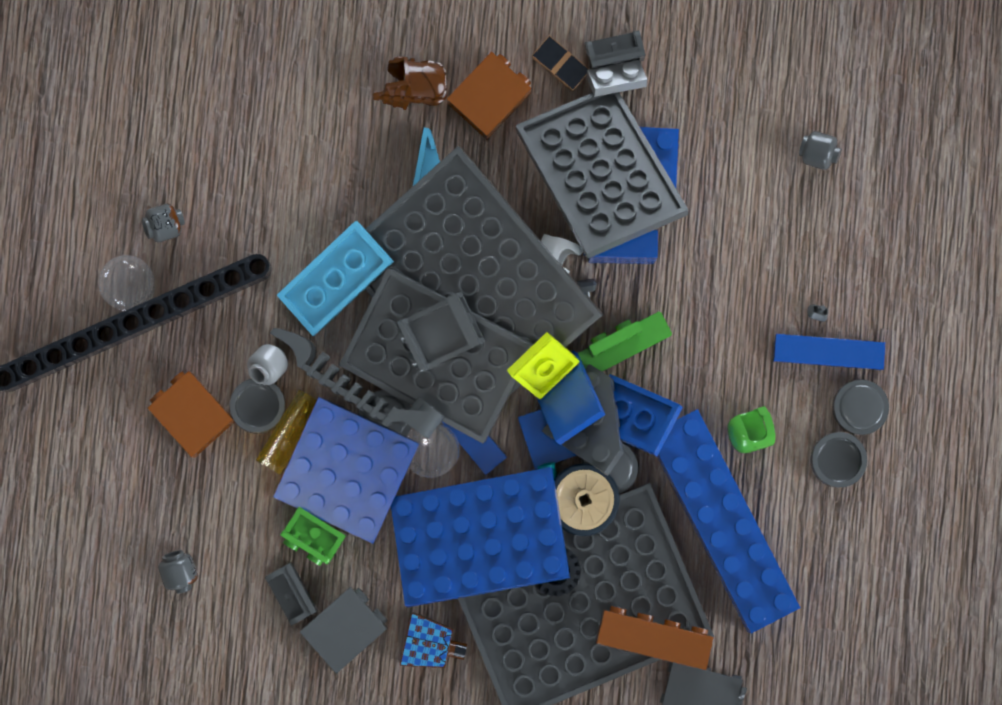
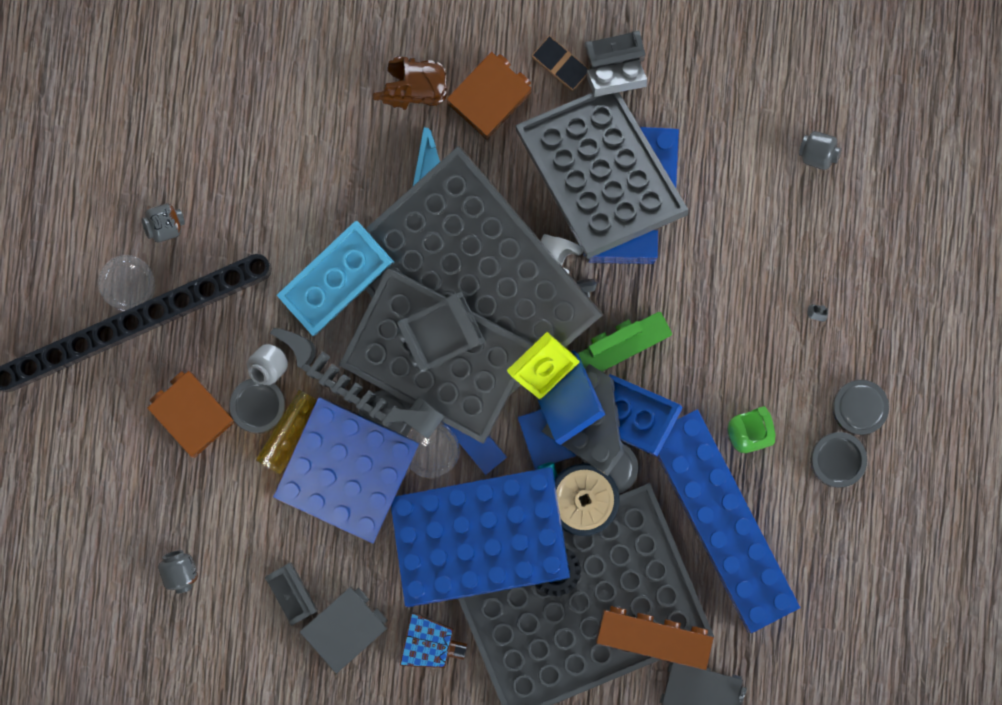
bright green bracket [280,507,346,566] -> none
blue tile [773,334,886,370] -> none

